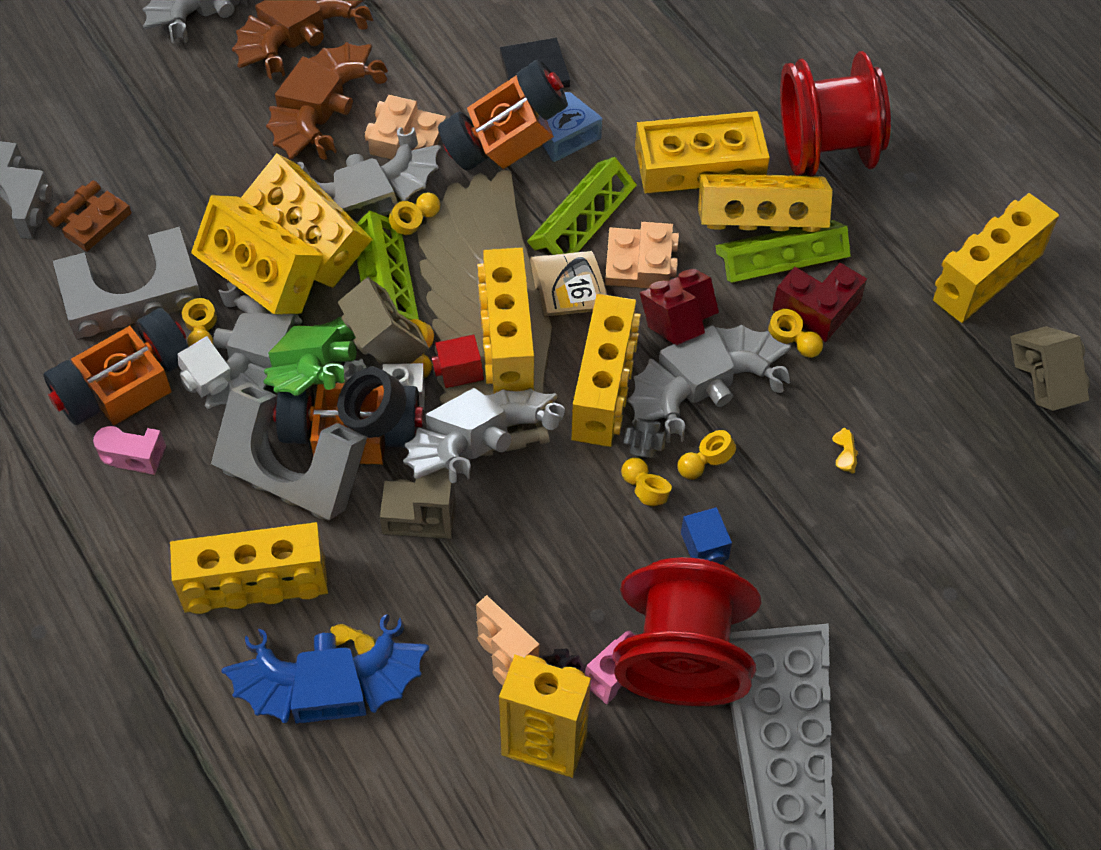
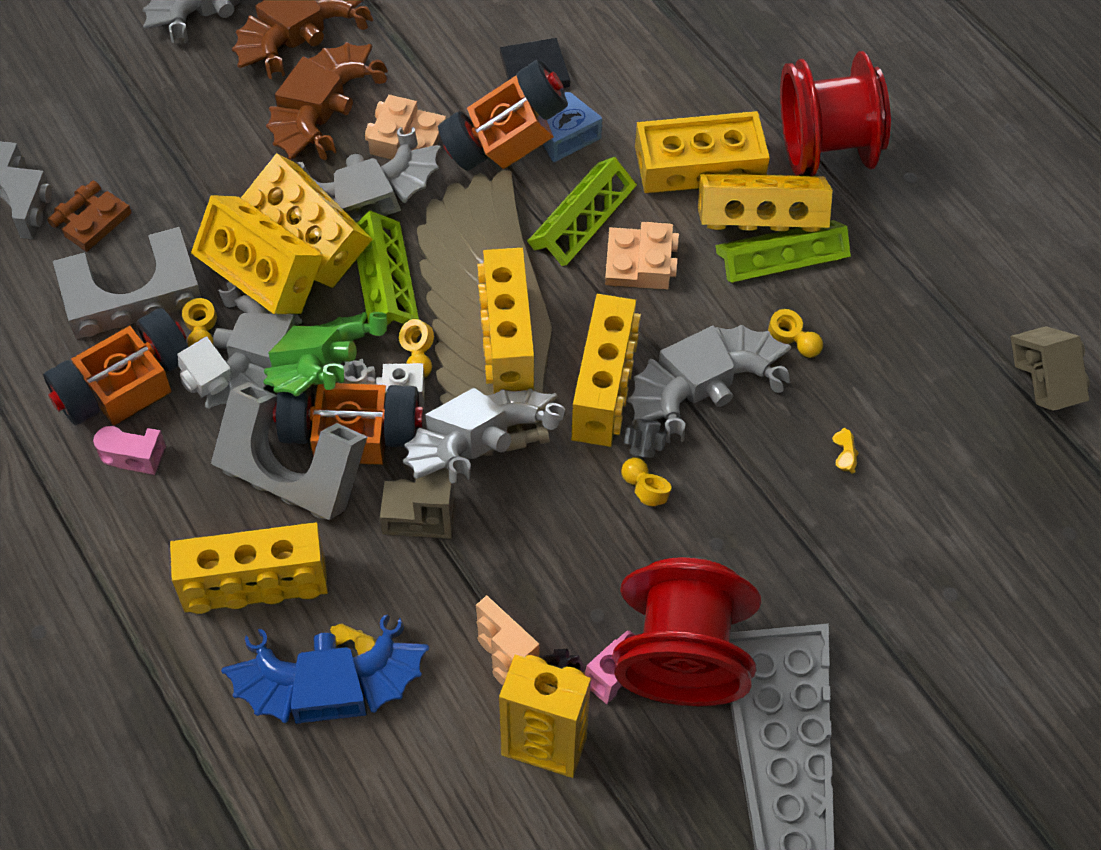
black tyre [337,367,407,438] -> none
dark tan brick [338,277,430,366] -> none
yellow plate [389,192,441,235] -> none
red brick [431,334,484,388] -> none
slope [530,251,606,317] -> none
dark red brick [639,269,719,345] -> none
yellow plate [677,430,736,480] -> none
blue brick [681,507,732,564] -> none
dark red brick [772,263,867,343] -> none
yellow brick [933,193,1059,323] -> none

